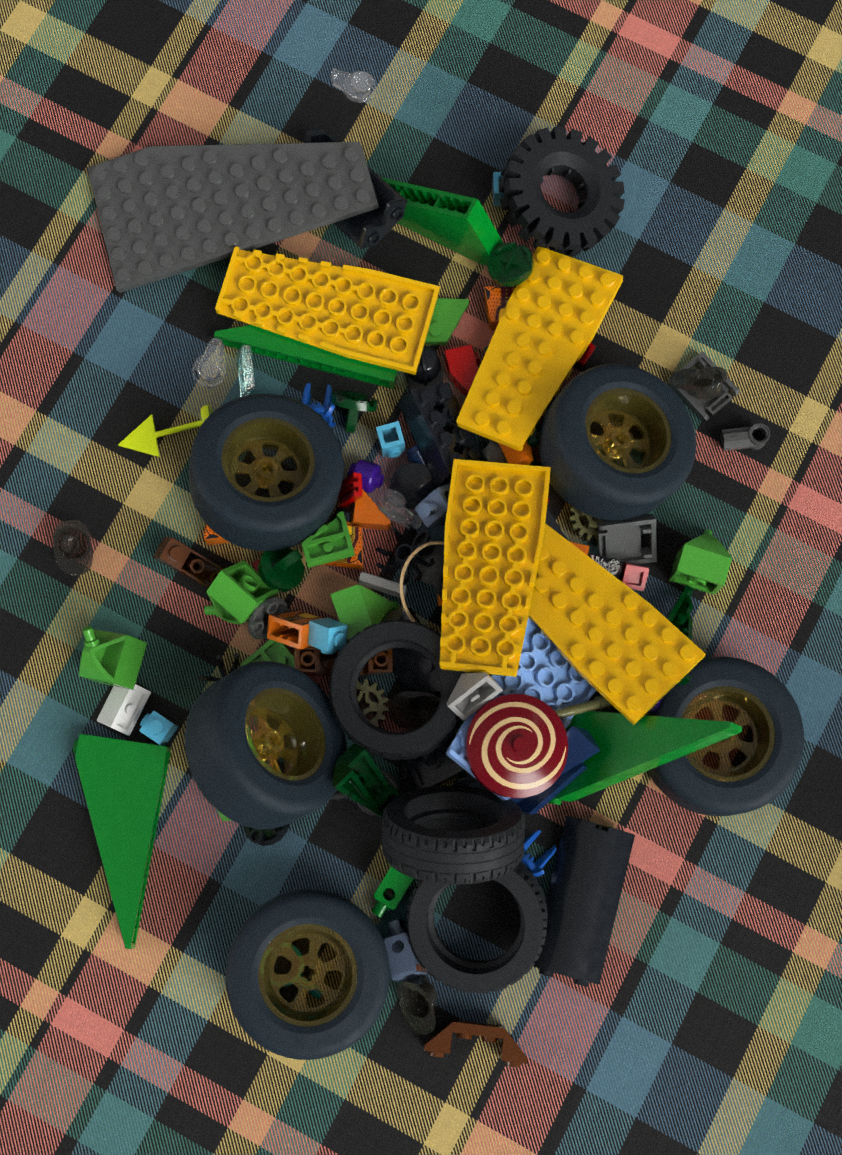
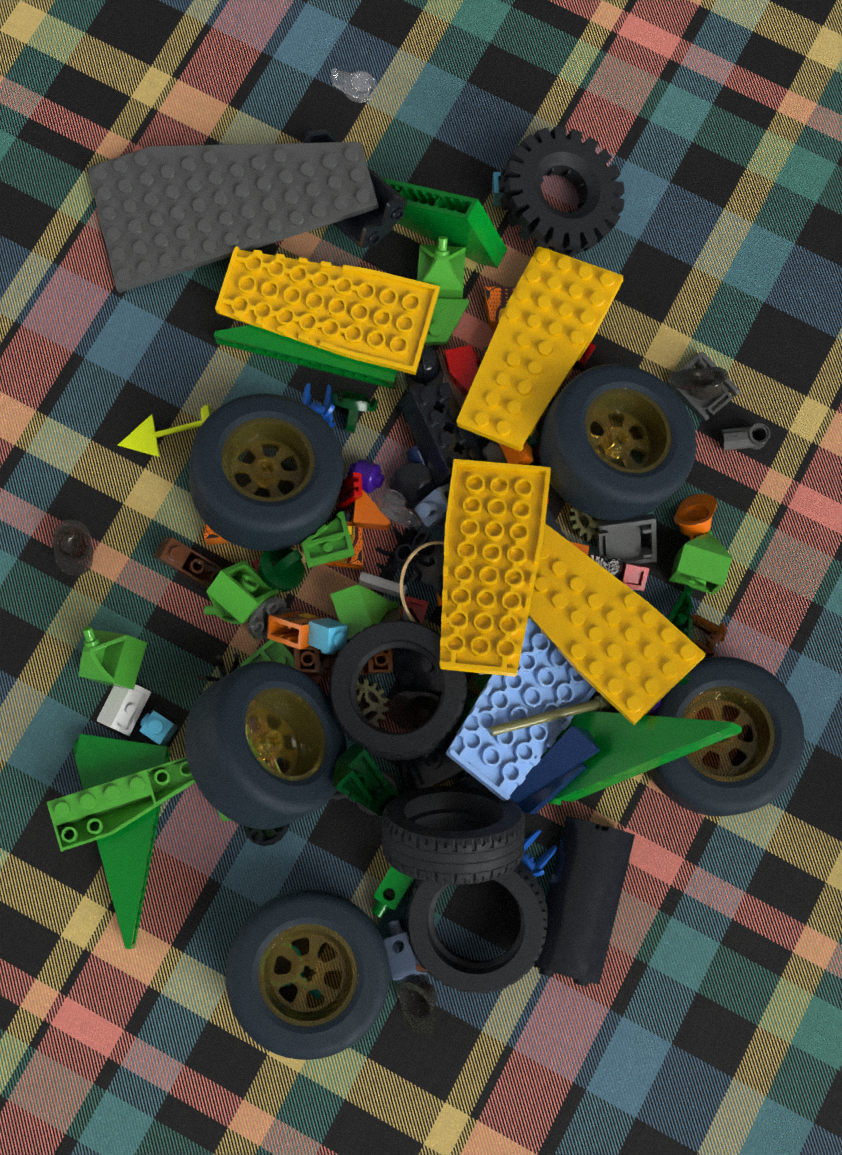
clear piece [192,338,227,388] -> none
clear light blue tile [236,345,255,397] -> none
medium azure brick [376,421,405,458] -> none
reddish brown slope [424,1019,528,1067] -> none
light grey slope [447,672,503,721] -> none
dark red dish [465,694,568,798] -> none
dark green tile [487,242,534,287] -> none
none -> bright green wedge [47,756,196,852]
none -> red plate [399,596,429,624]
none -> bright green piece [417,236,466,299]
none -> orange piece [673,494,717,540]
none -> reddish brown piece [691,614,727,659]

